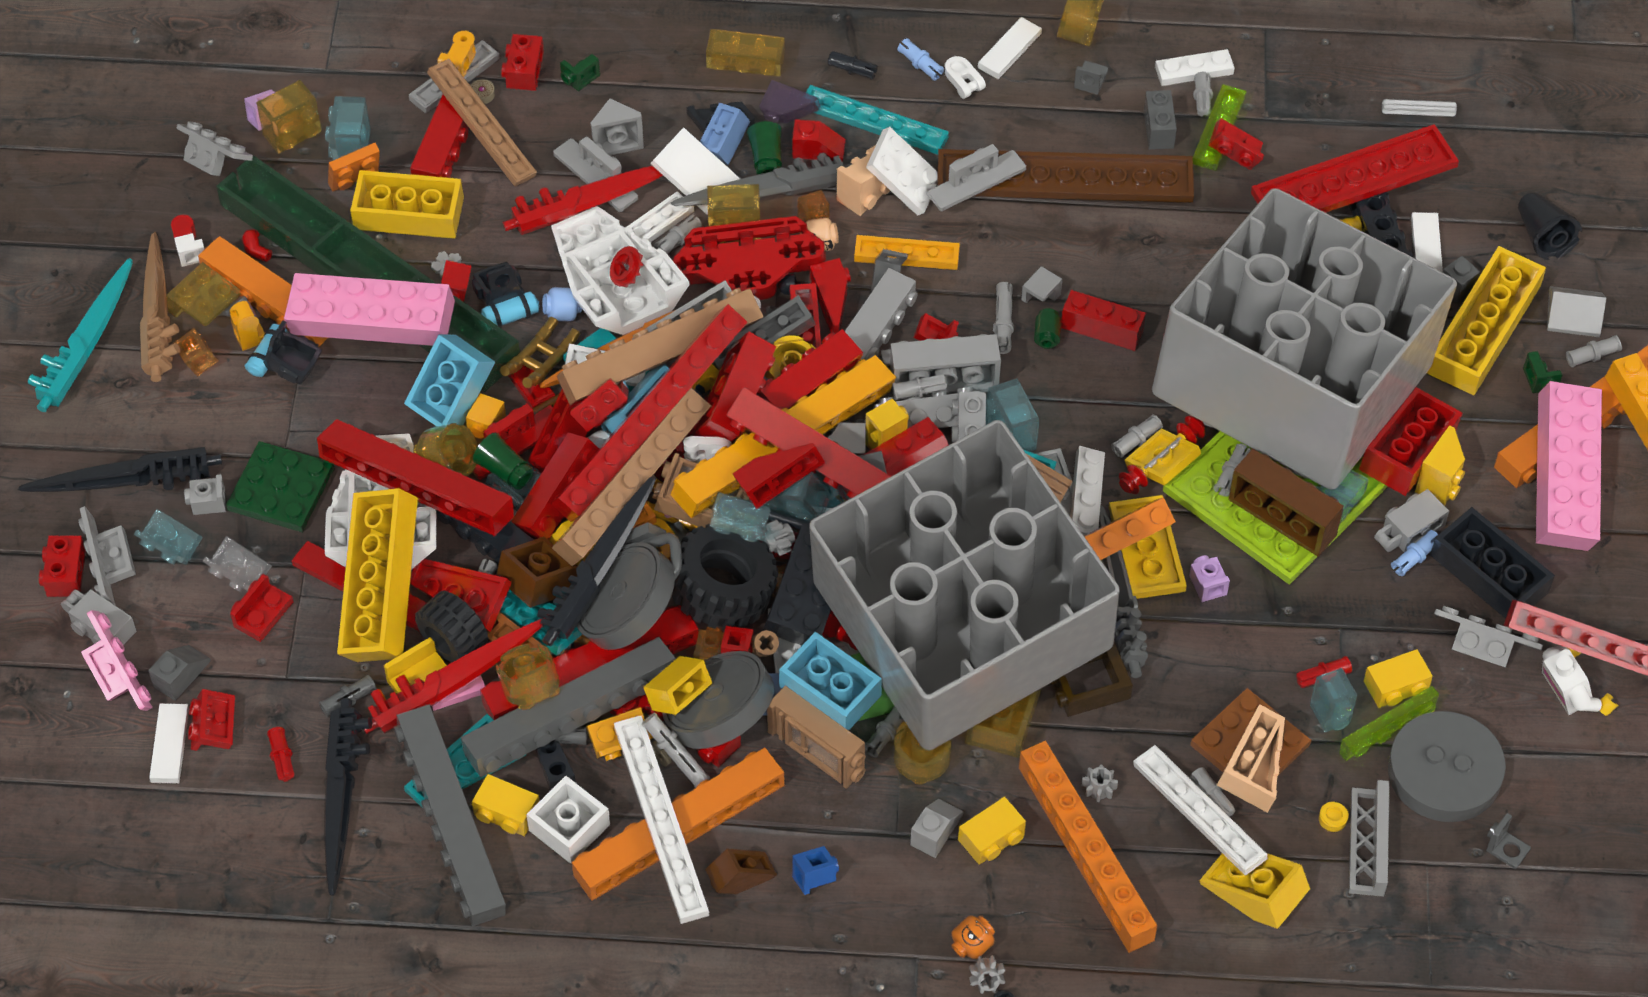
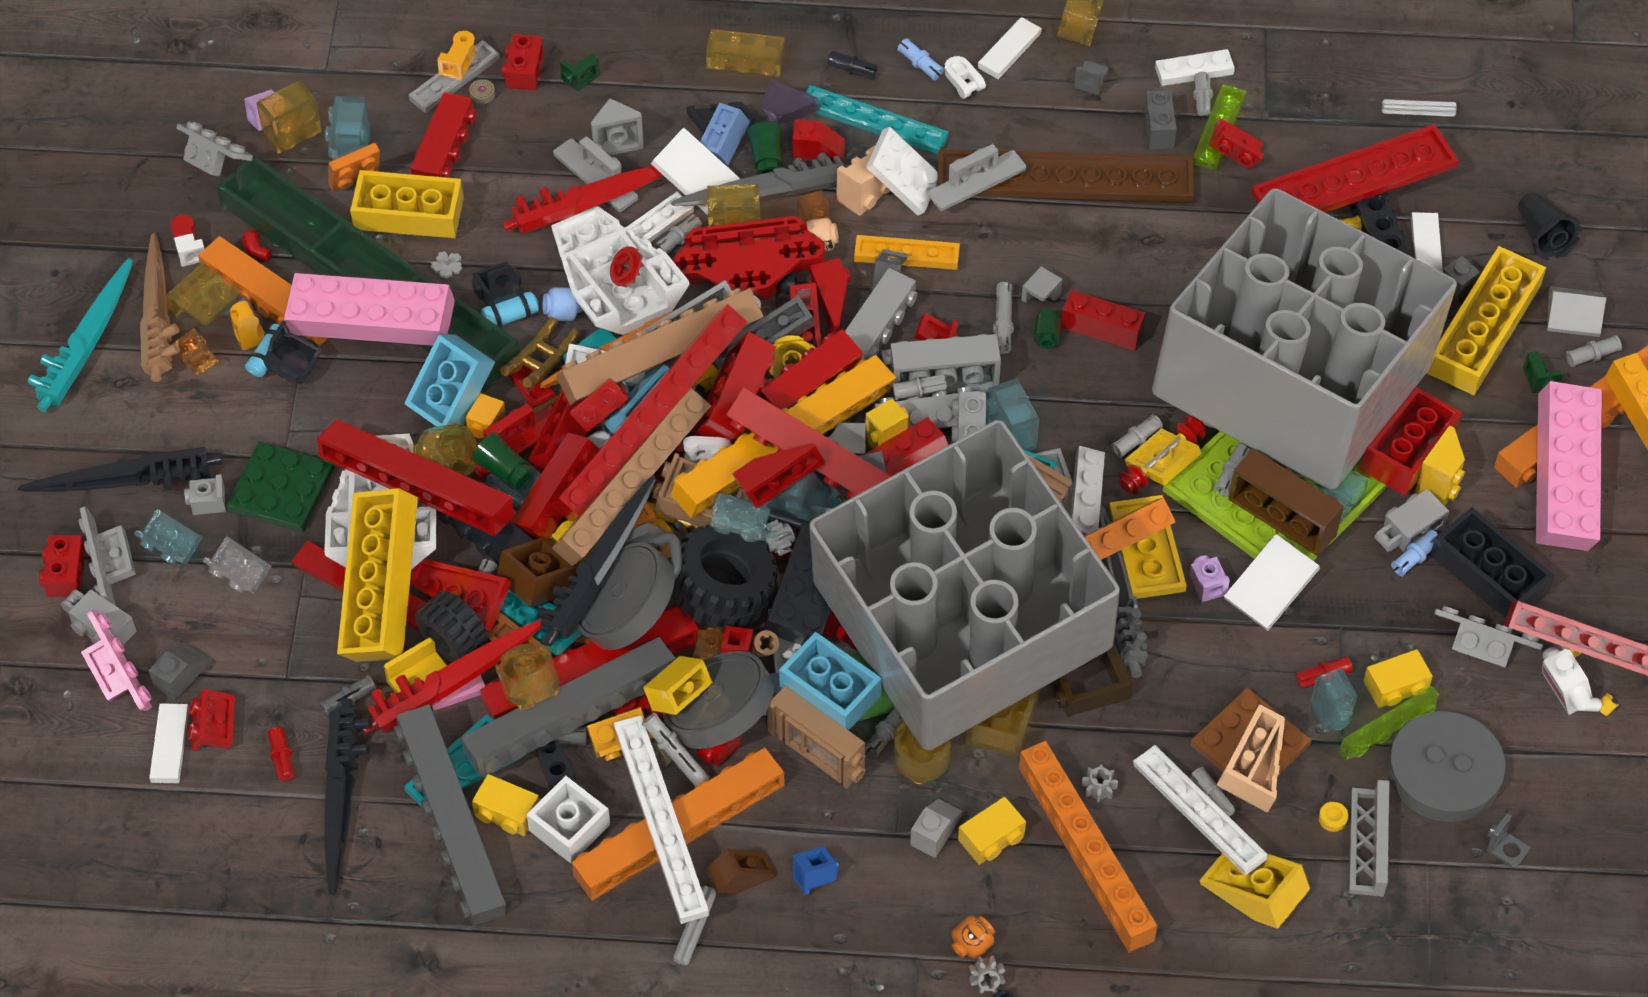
red bracket [230,574,294,642] -> none
medium nougat tile [427,59,537,187] -> none
red brick [441,260,471,305] -> none
none -> light grey axle [674,885,716,966]
none -> white tile [1224,534,1320,631]

